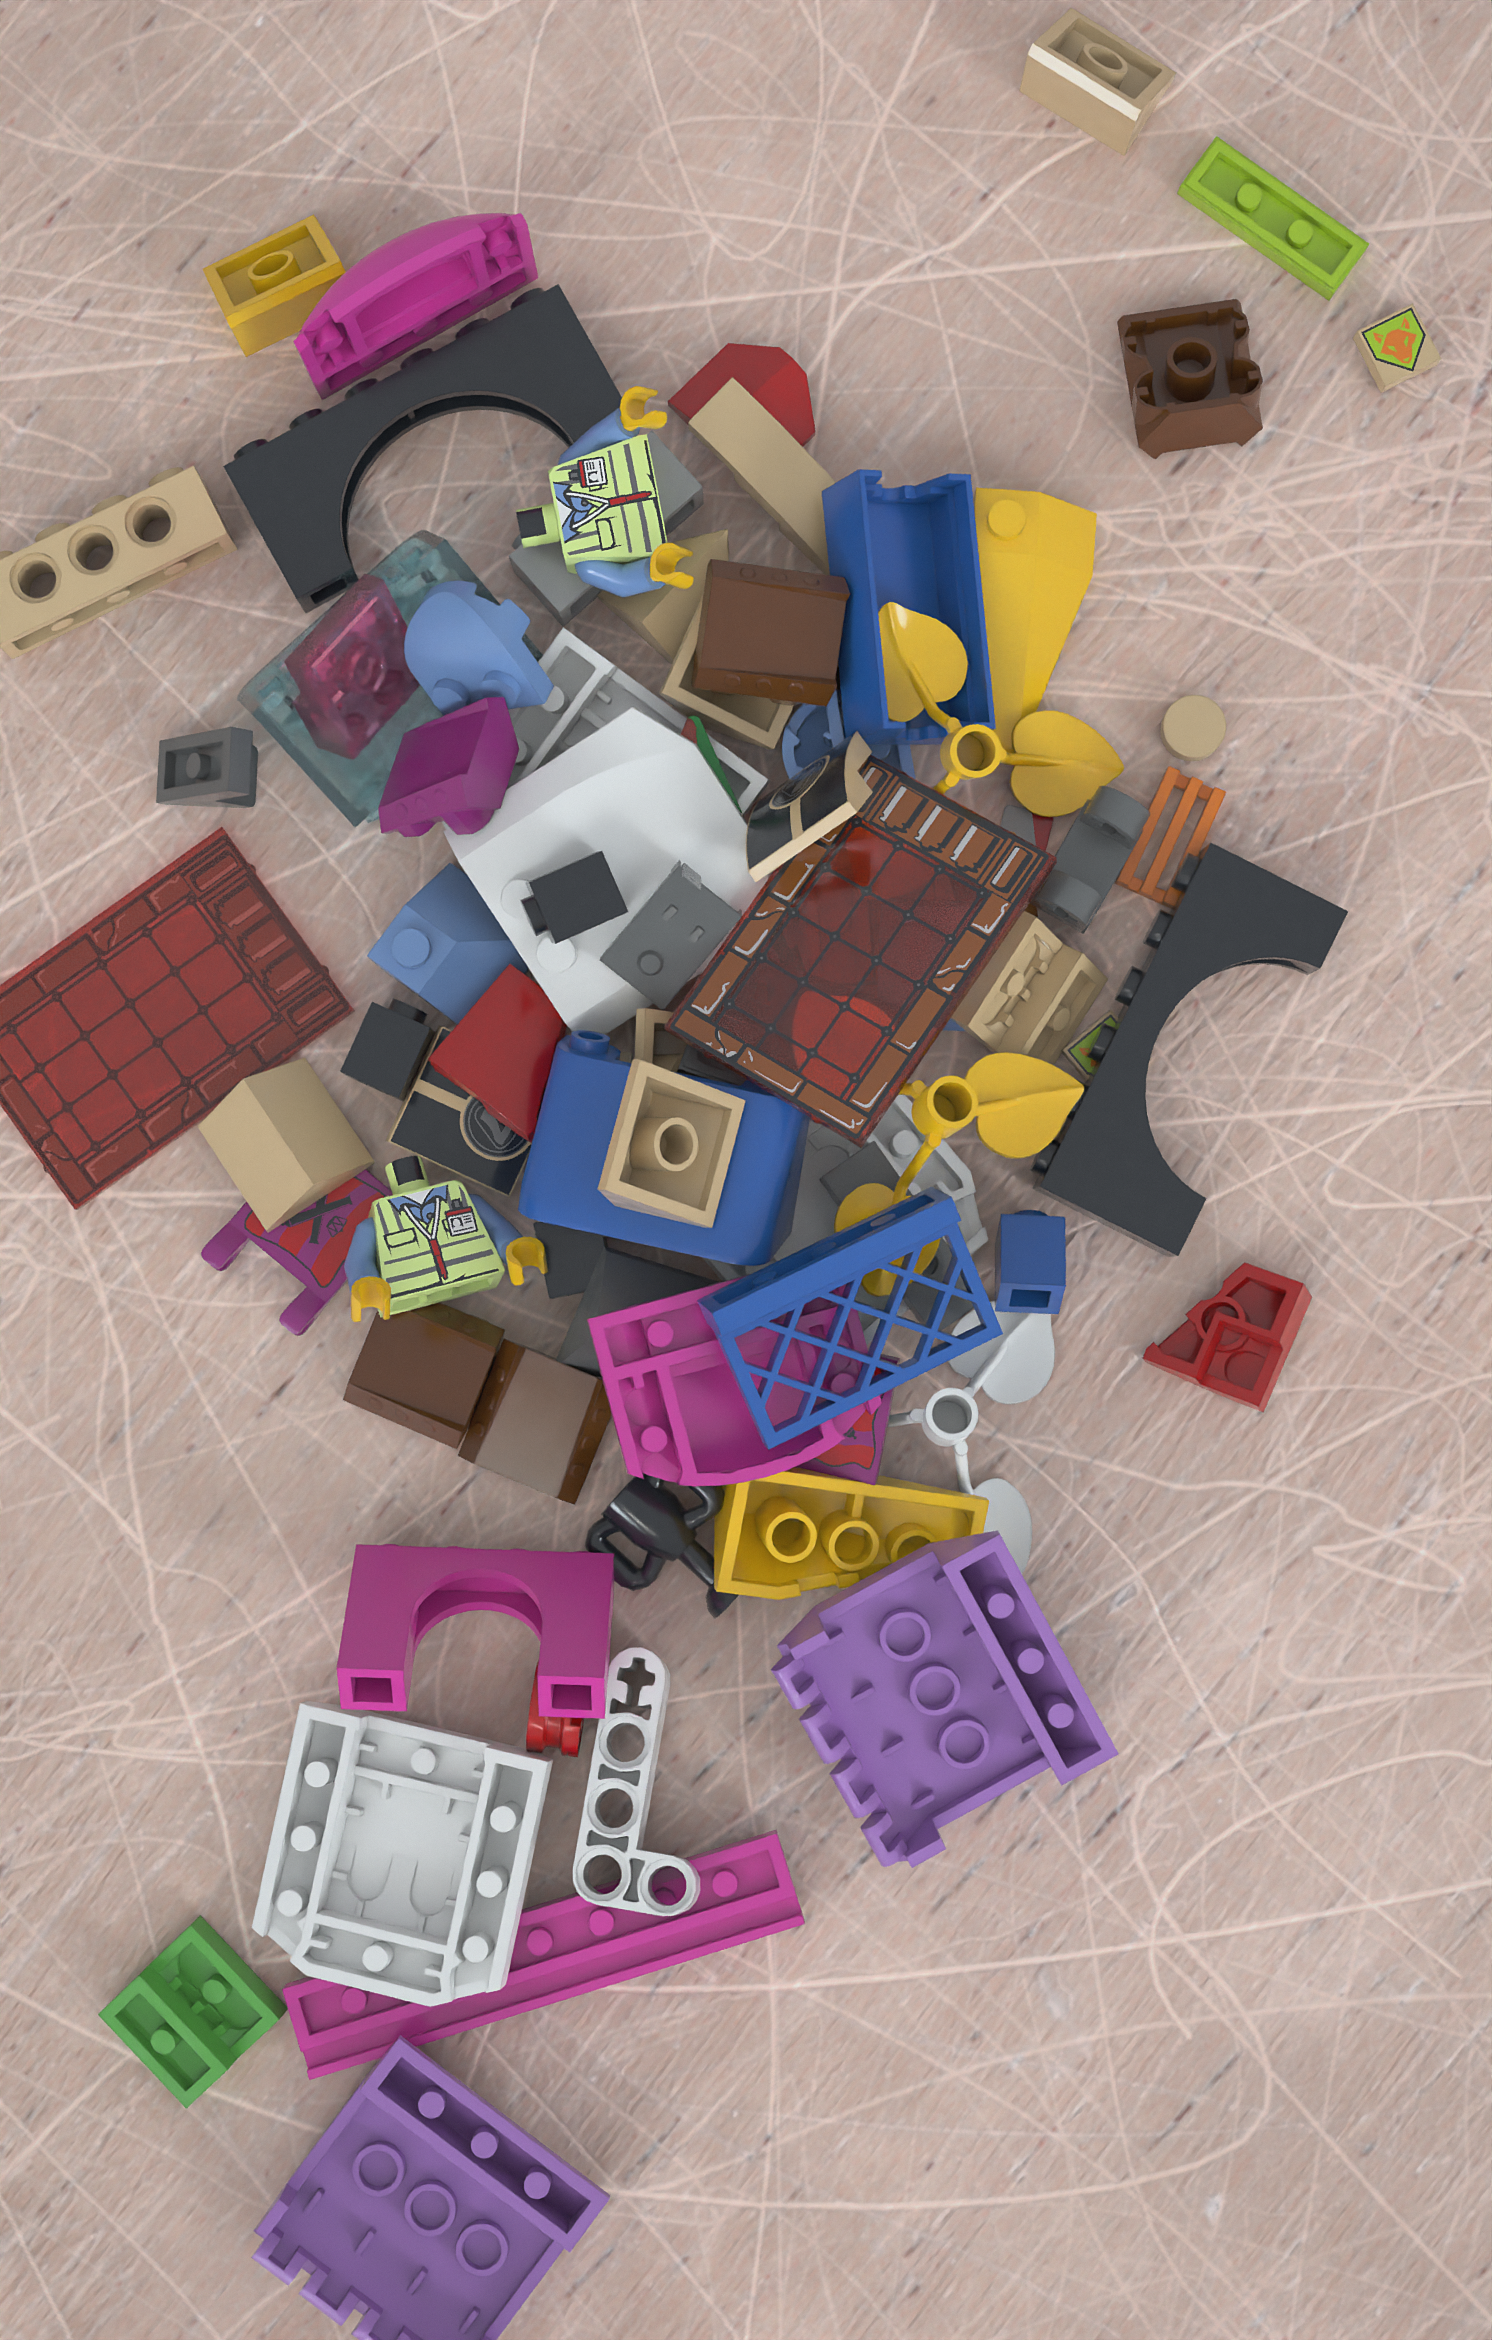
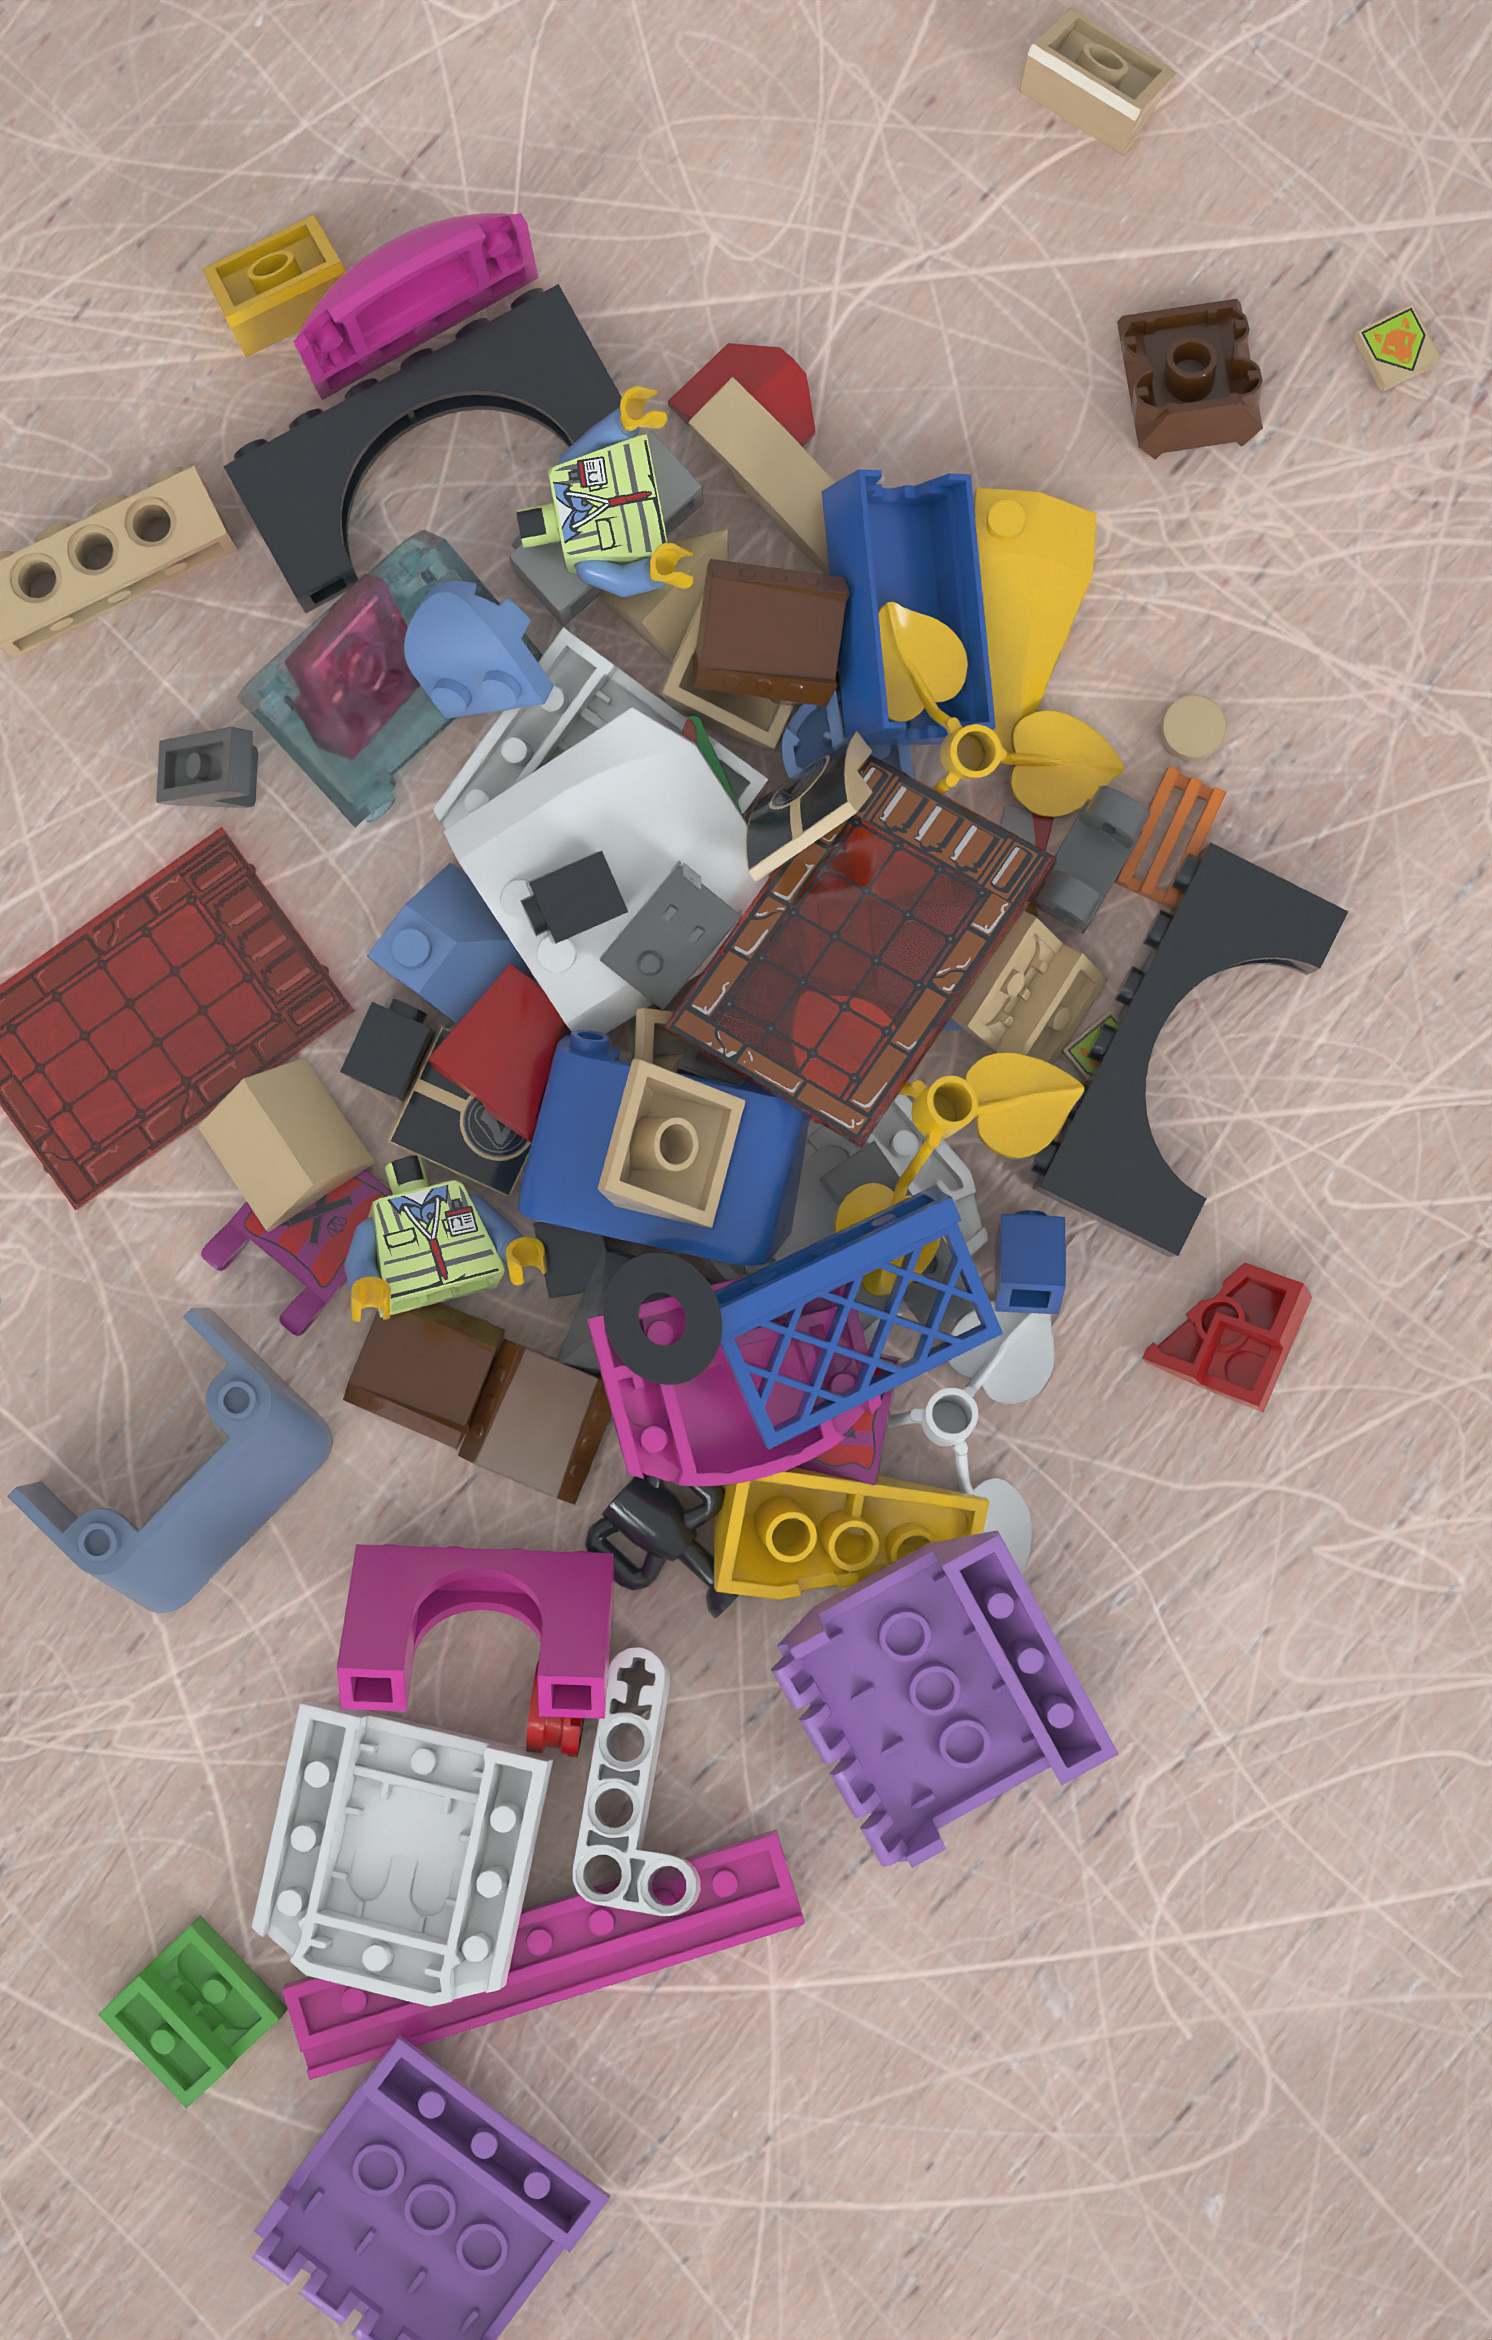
magenta slope [378,697,519,837] -> none
lime tile [1177,136,1369,301] -> none
none -> sand blue windscreen [7,1308,333,1613]
none -> black piece [604,1252,722,1385]

